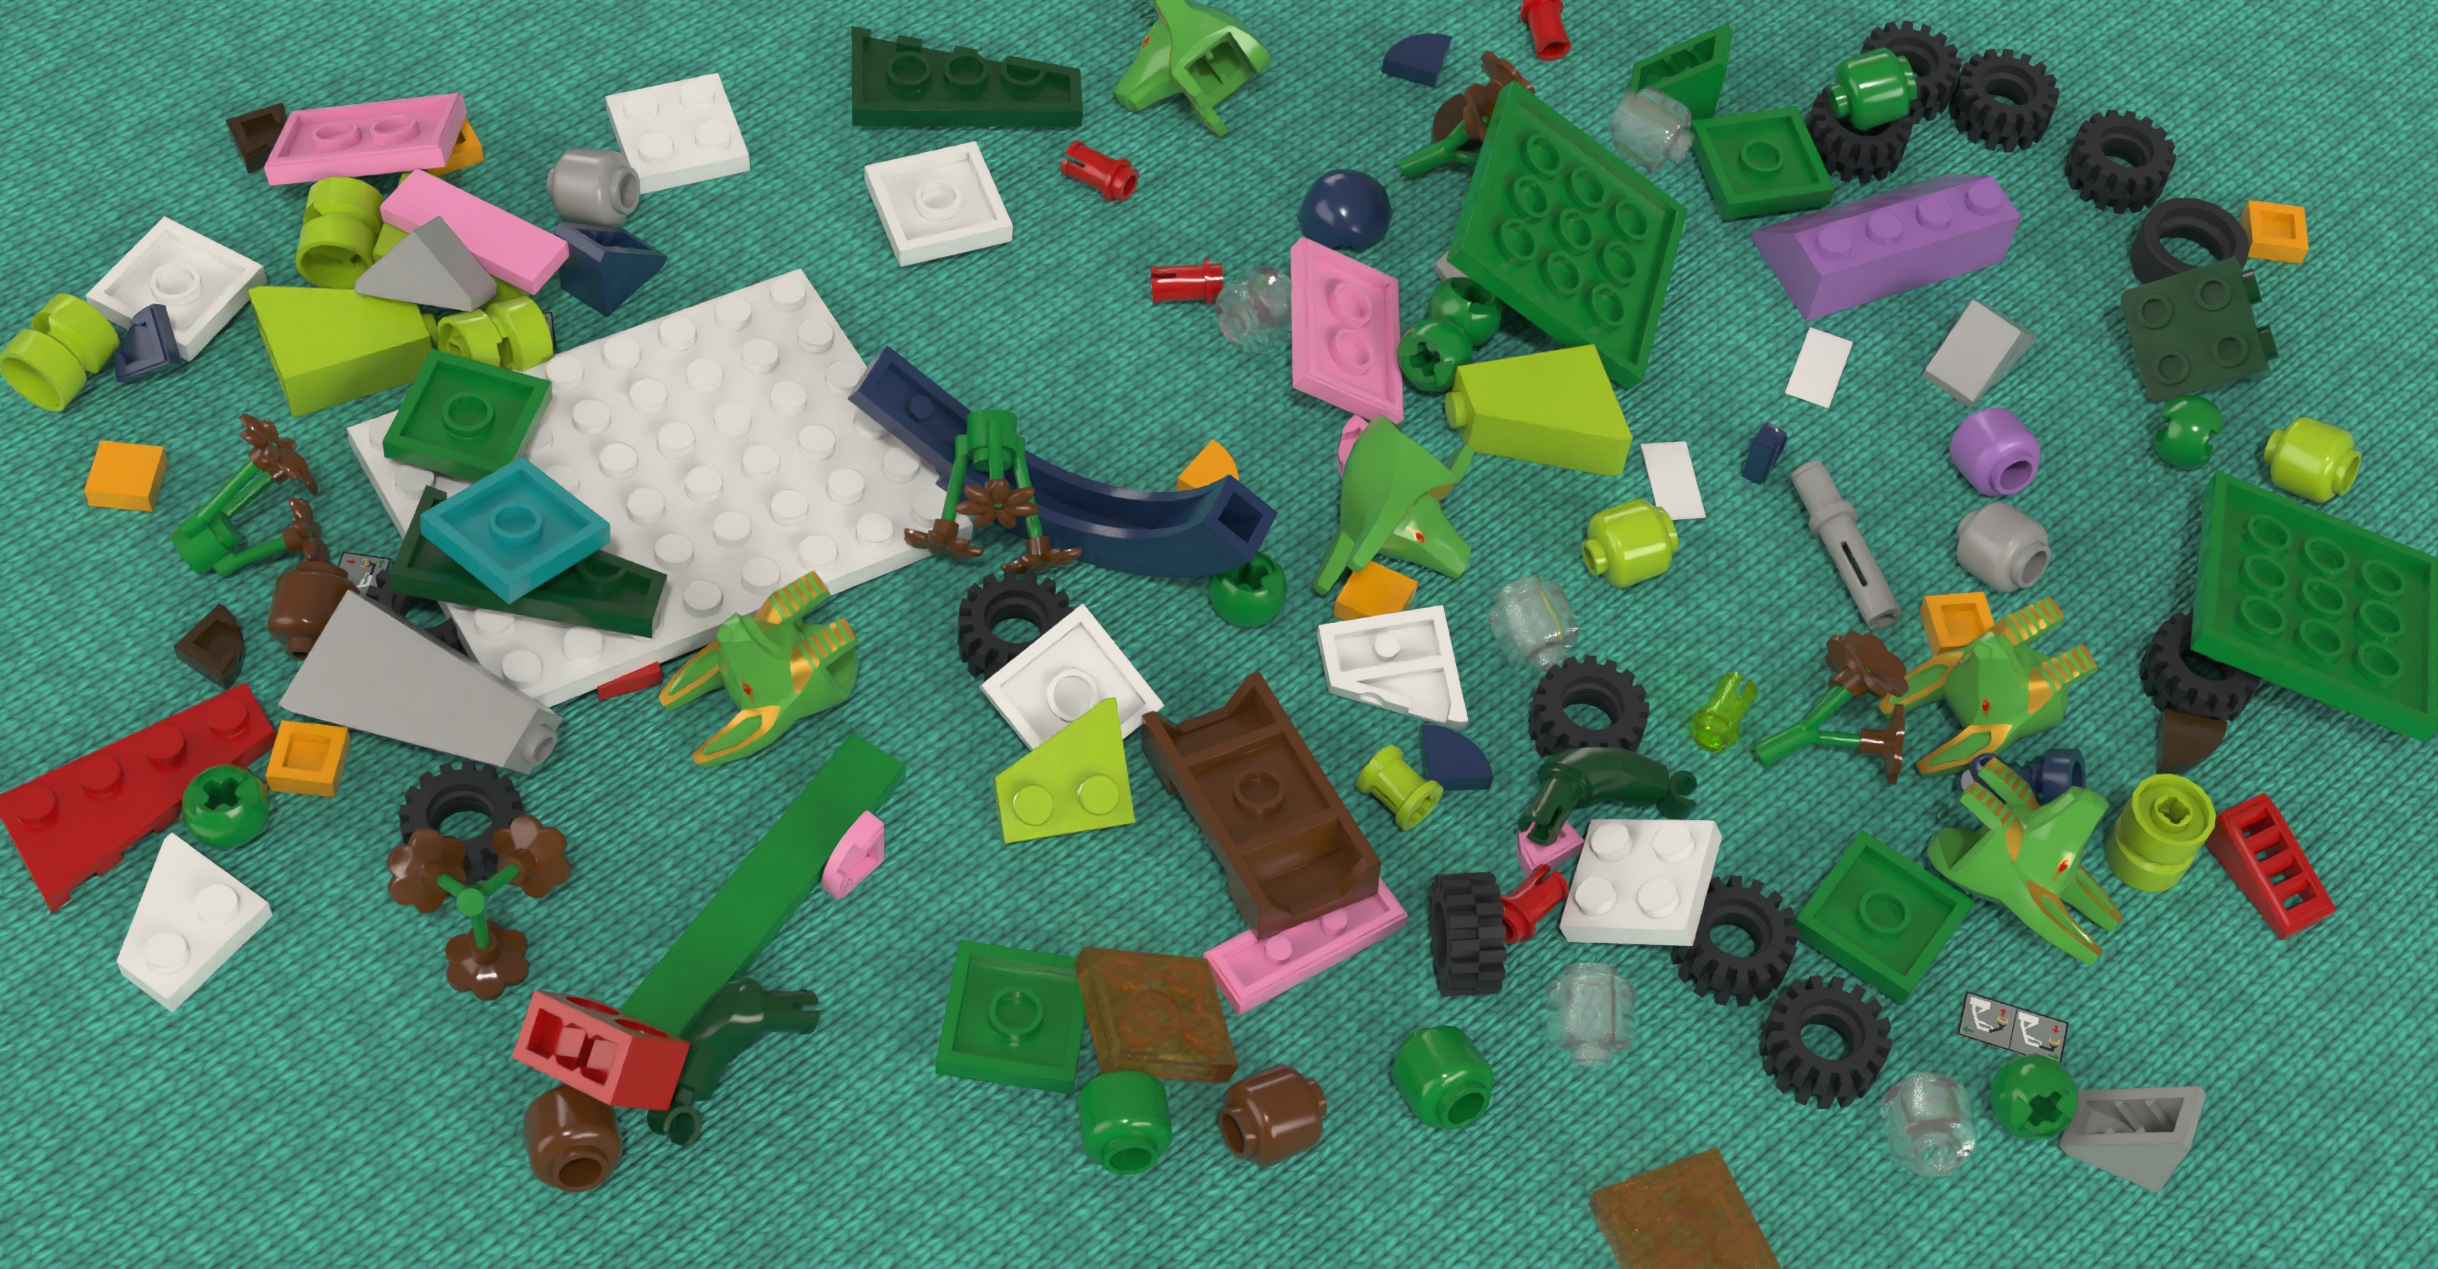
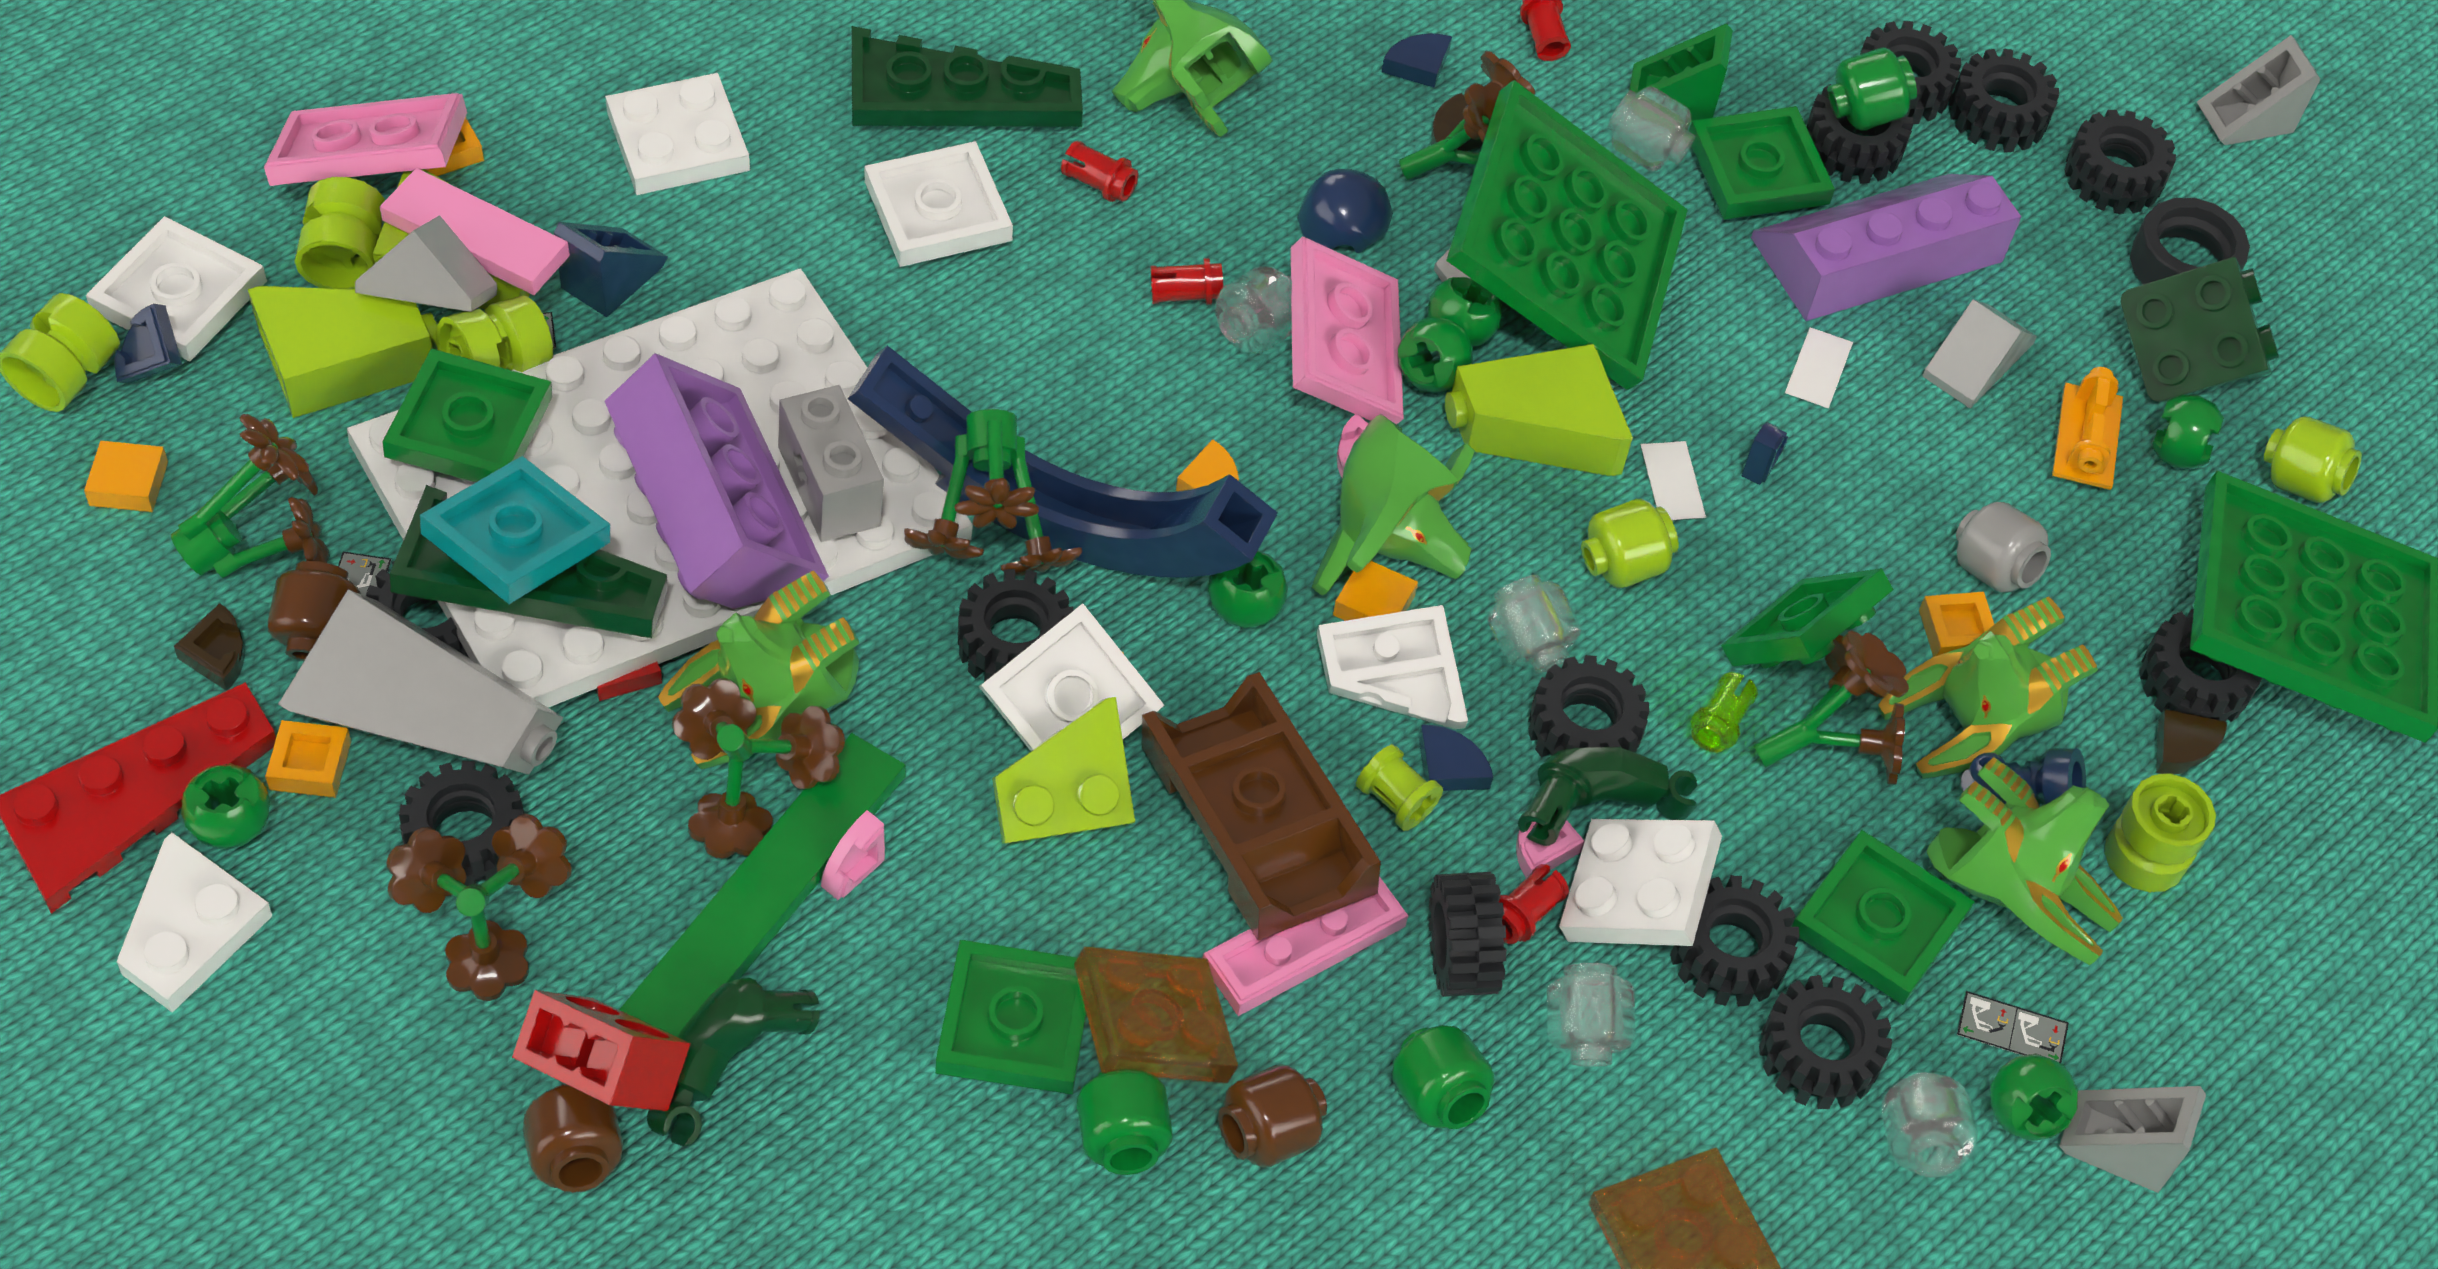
dark brown tile [225,103,287,174] -> none
light grey head [546,147,640,227] -> none
light grey pin [1791,460,1903,631] -> none
medium lavender head [1950,407,2041,497] -> none
red slope [2205,793,2337,941] -> none
light orange tile [2241,200,2309,264] -> none
none -> medium lavender slope [604,353,829,609]
none -> reddish brown plant [672,678,845,859]
none -> light grey brick [778,385,884,542]
none -> green plate [1721,568,1894,668]
none -> light orange hinge [2052,367,2123,490]
none -> light grey slope [2197,35,2321,145]

